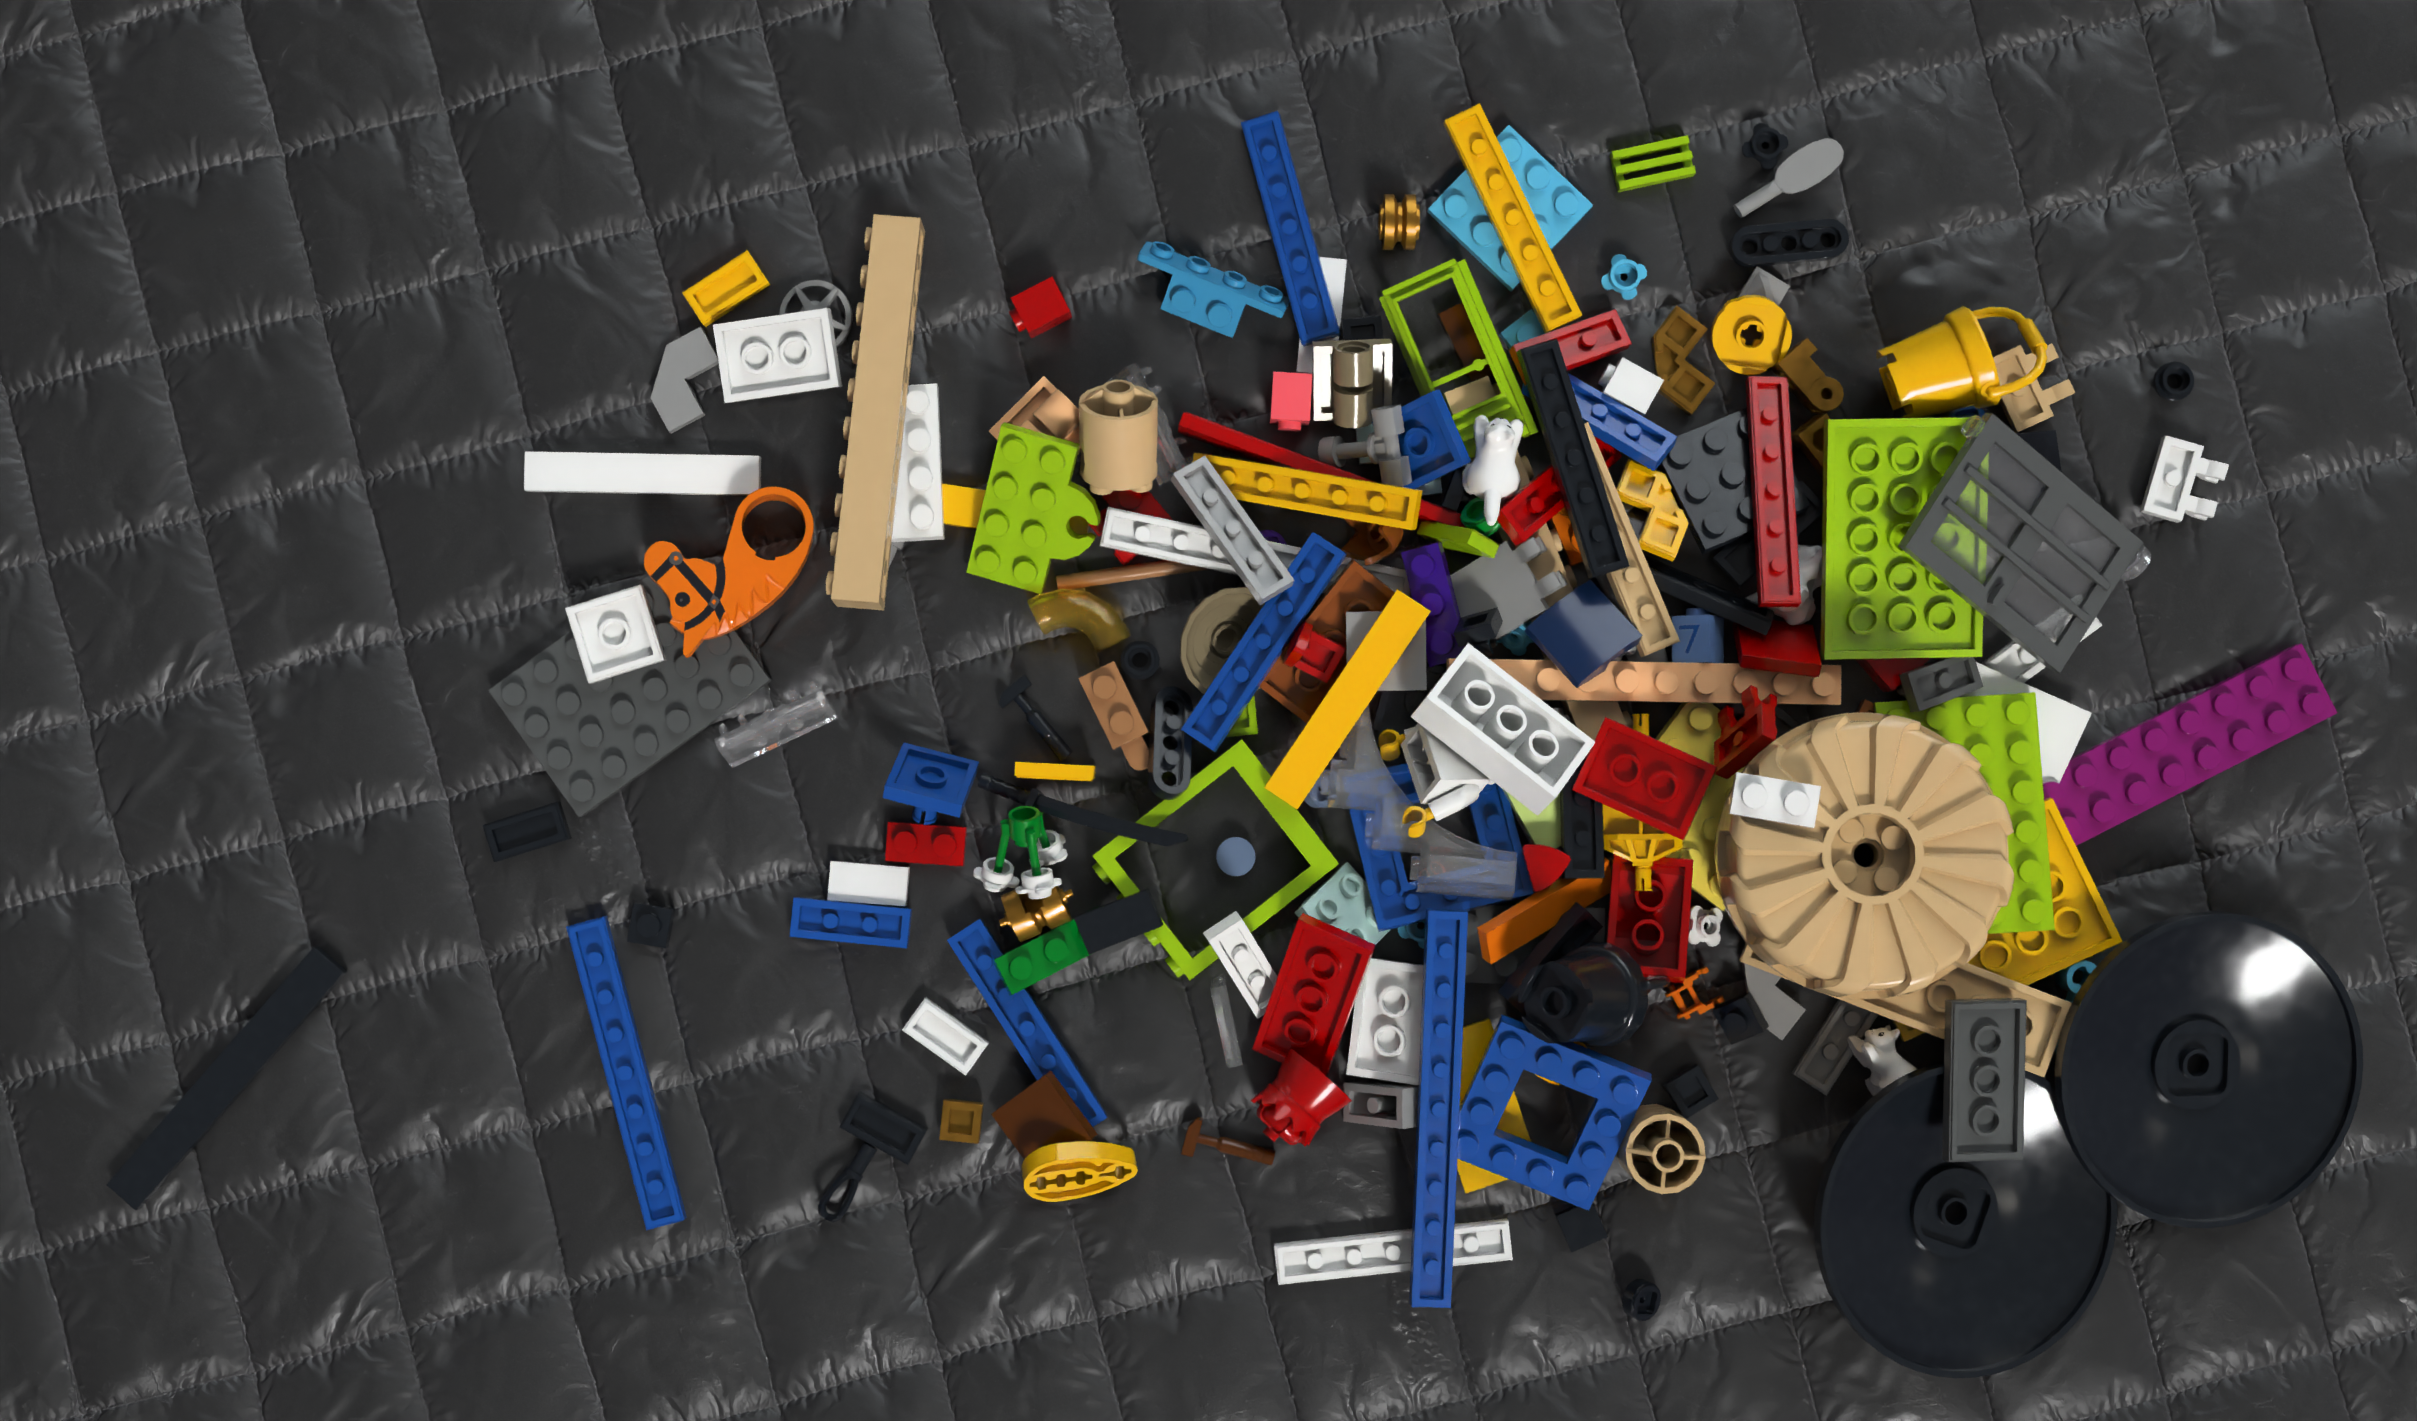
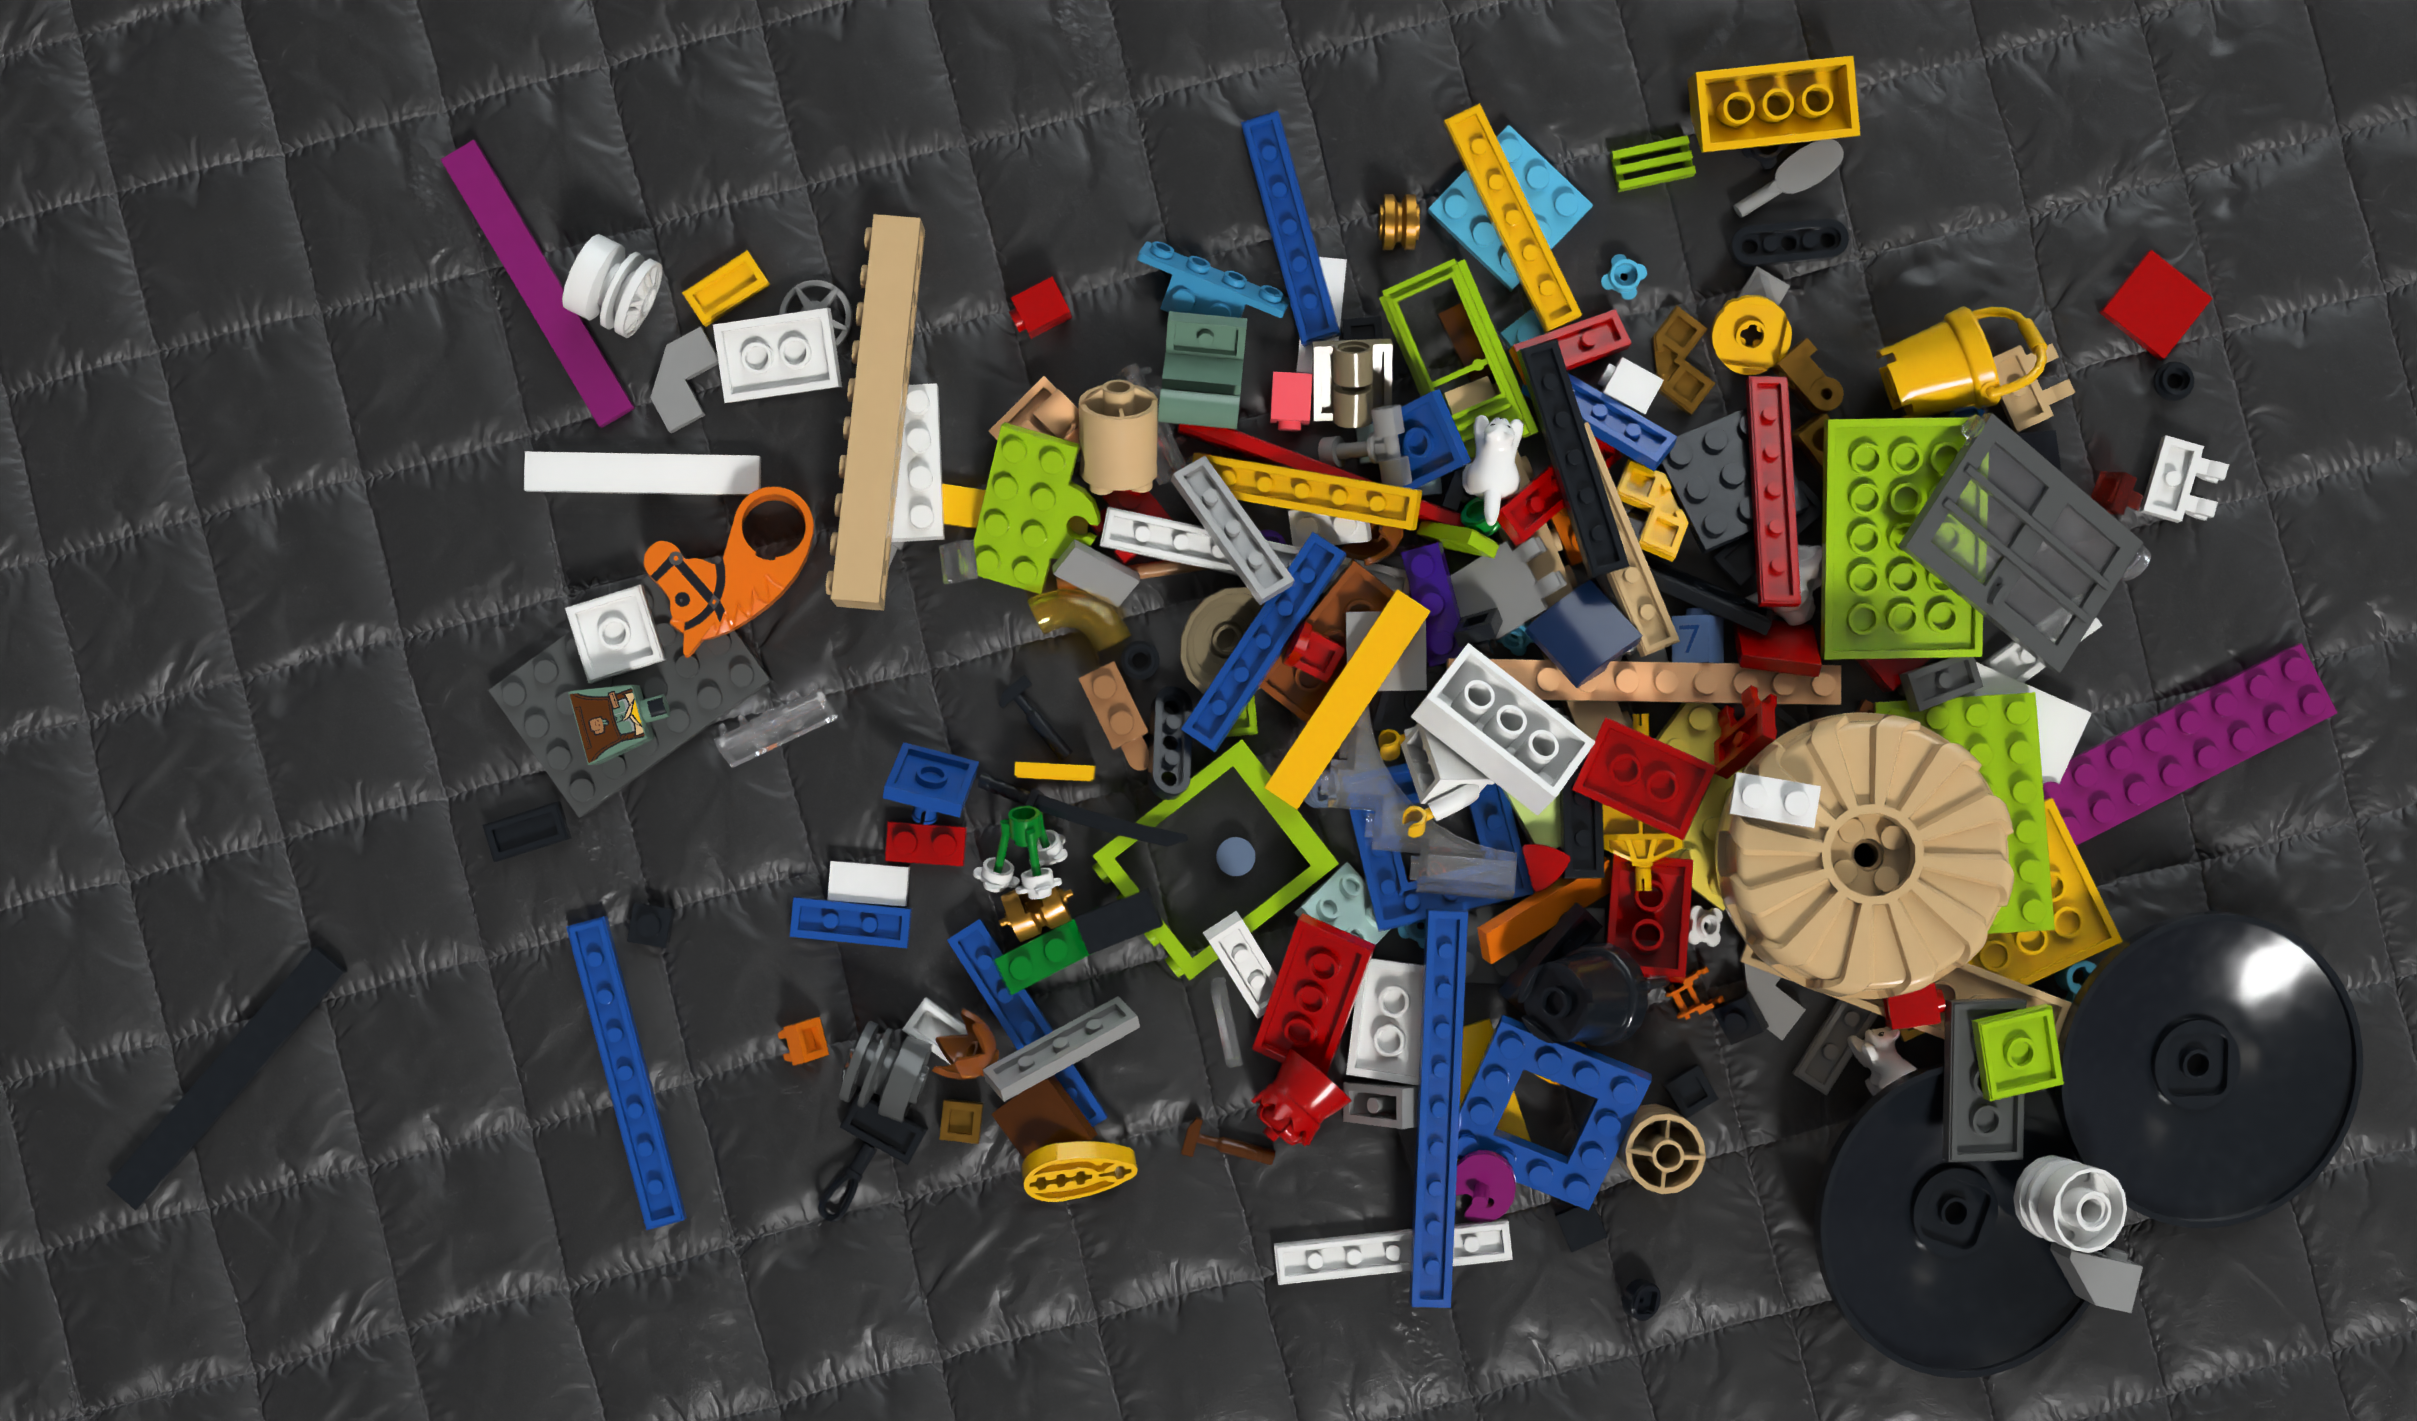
none -> magenta tile [440,140,635,428]
none -> white wheel [562,234,662,338]
none -> torso [568,685,670,765]
none -> orange tile [778,1017,829,1065]
none -> dark grey wheel [839,1021,933,1123]
none -> dark orange piece [931,1008,999,1080]
none -> clear tile [939,540,978,584]
none -> light grey plate [982,996,1140,1102]
none -> light grey tile [1052,539,1140,608]
none -> sand green piece [1158,311,1247,429]
none -> white plate [1288,509,1372,548]
none -> magenta piece [1456,1150,1516,1223]
none -> yellow slope [1687,56,1860,153]
none -> red brick [1882,982,1946,1030]
none -> lime tile [1971,1004,2064,1101]
none -> white wheel [2013,1155,2127,1253]
none -> light grey slope [2050,1242,2143,1313]
none -> clear red tile [2091,471,2143,515]
none -> red tile [2099,250,2212,361]

